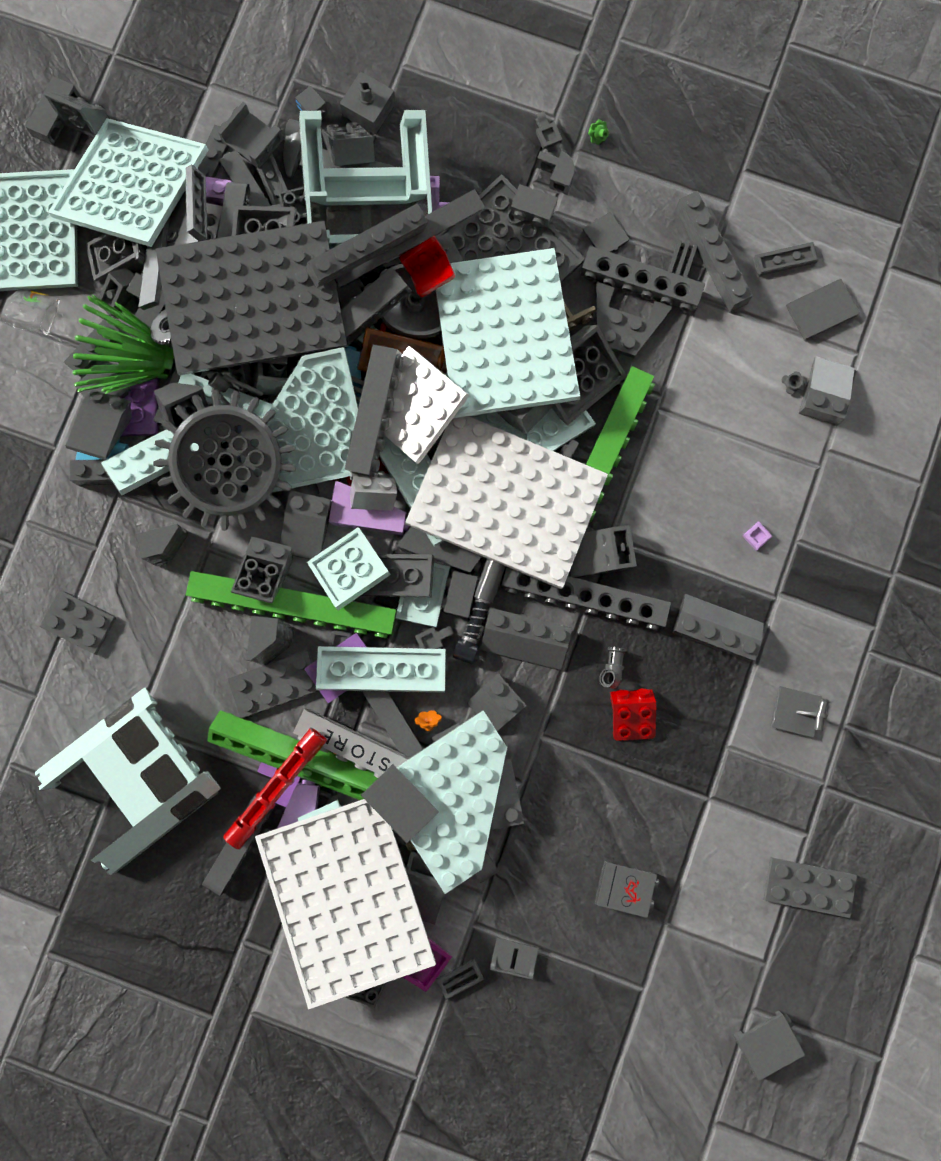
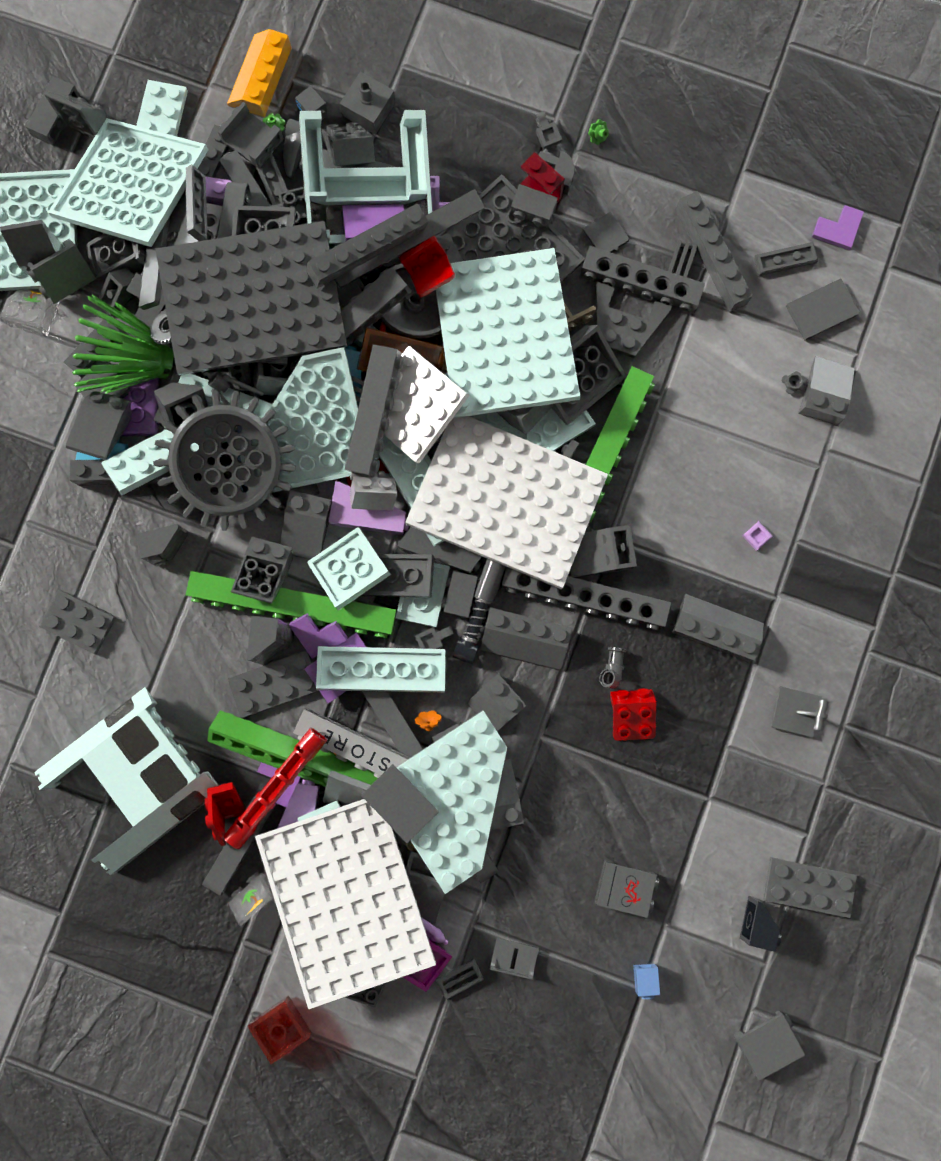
none -> dark grey slope [0,220,63,275]
none -> dark grey panel [27,239,96,304]
none -> light aqua plate [136,80,188,137]
none -> red bracket [205,782,245,846]
none -> light orange slope [227,29,292,118]
none -> clear slope [228,871,274,926]
none -> clear red brick [247,995,312,1064]
none -> bright green plant [263,113,286,132]
none -> medium lavender tile [289,613,348,658]
none -> dark grey tile [323,770,370,807]
none -> medium lavender tile [342,204,404,241]
none -> lavender piece [422,918,449,945]
none -> dark red panel [521,152,565,204]
none -> medium blue brick [633,964,660,999]
none -> black slope [740,896,781,952]
none -> medium lavender tile [812,205,864,250]

